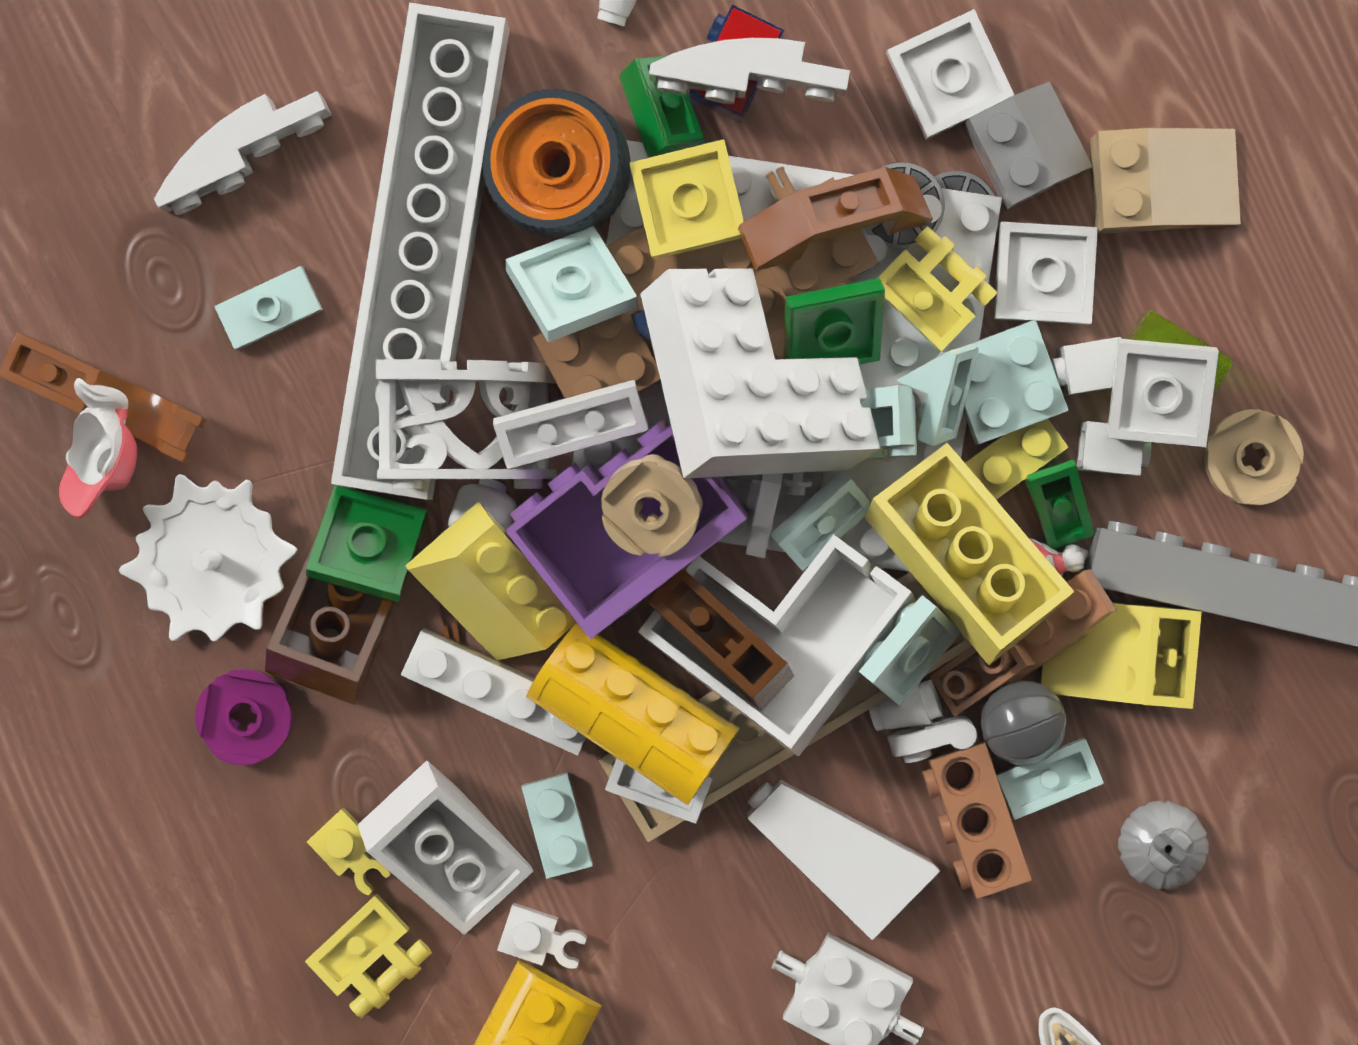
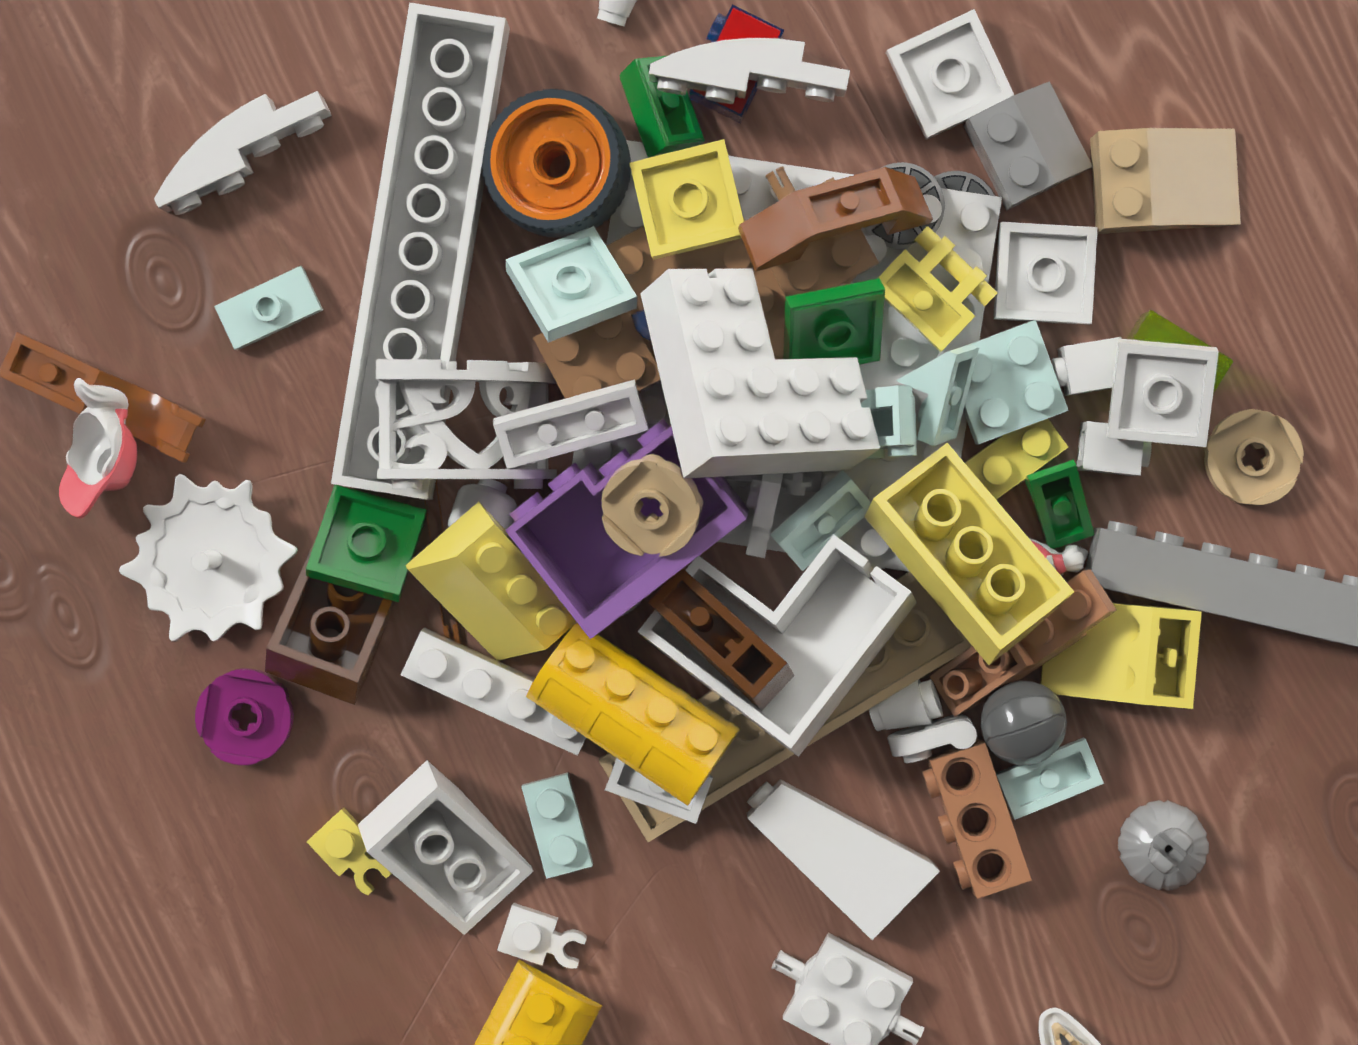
light yellow plate [305,894,432,1019] -> none
light aqua plate [859,595,961,706] -> none

